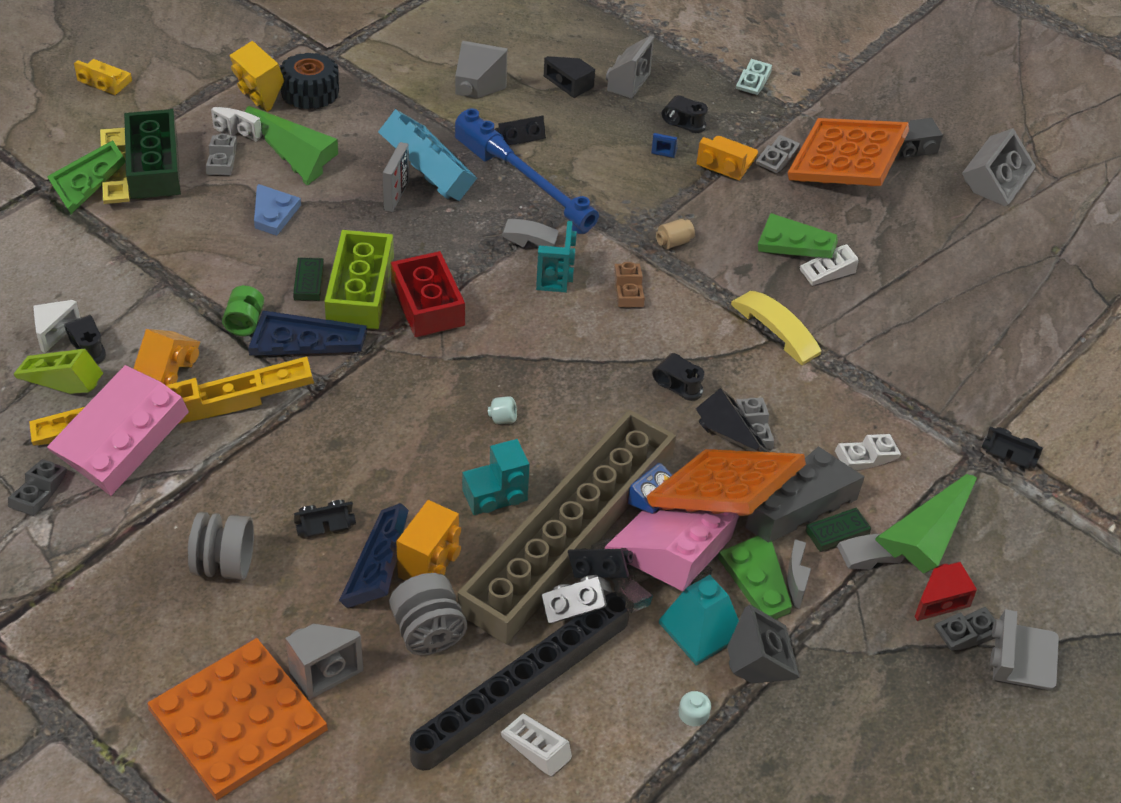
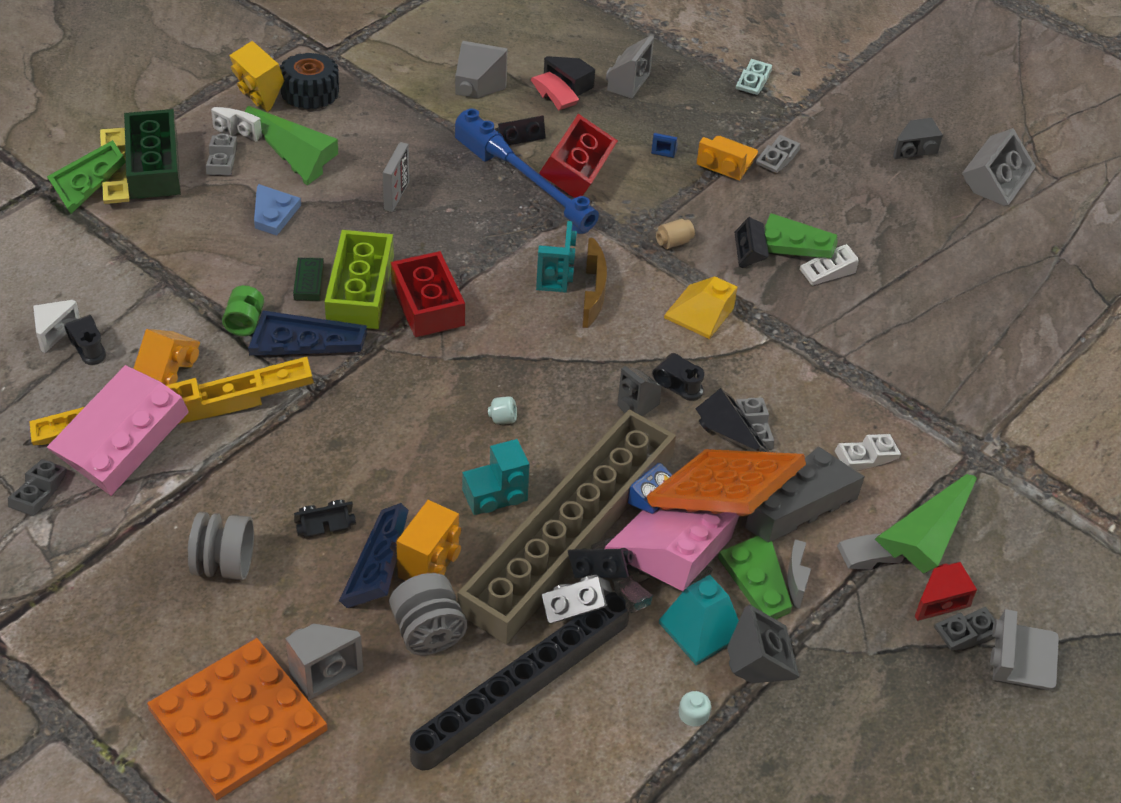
lime slope [13,349,103,394] -> none
yellow bracket [74,59,132,95] -> none
medium azure wedge [378,109,477,201] -> none
white slope [501,713,572,776] -> none
light grey slope [502,219,558,247] -> none
medium nougat slope [614,262,645,307] -> none
black piece [661,95,708,133] -> none
light yellow slope [731,291,822,365] -> none
orange plate [788,118,909,186] -> none
dark green tile [806,507,871,552] -> none
black hinge [982,426,1043,469] -> none
none -> coral slope [531,72,579,111]
none -> red brick [539,114,618,198]
none -> pearl gold slope [582,238,607,328]
none -> dark grey slope [617,366,662,417]
none -> yellow slope [664,276,738,339]
none -> black slope [734,217,769,268]

